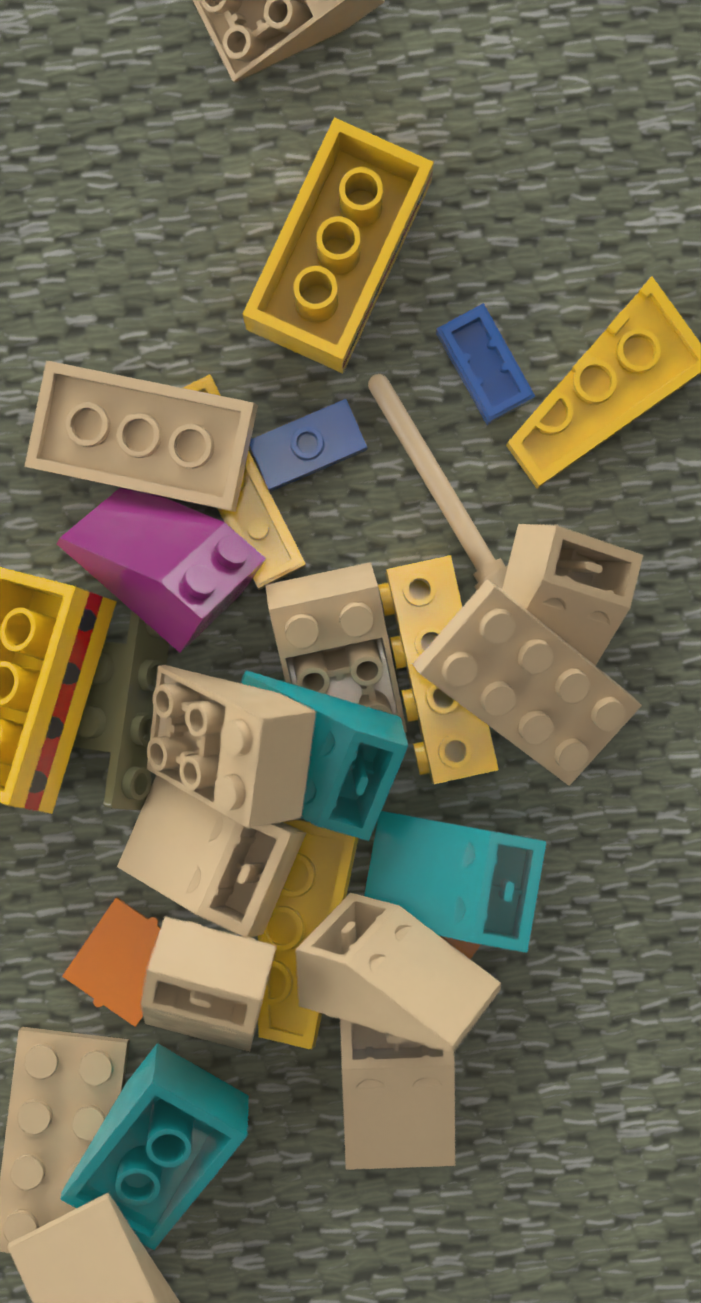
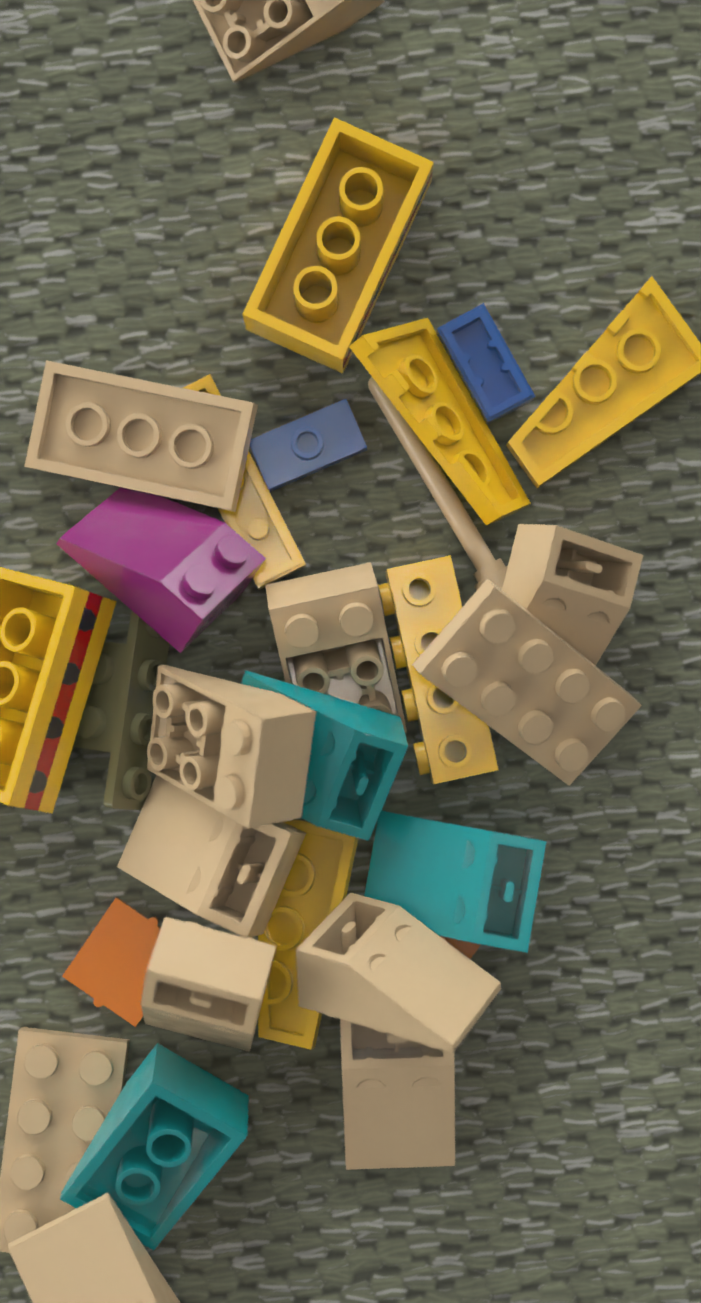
none -> yellow wing [349,317,531,526]

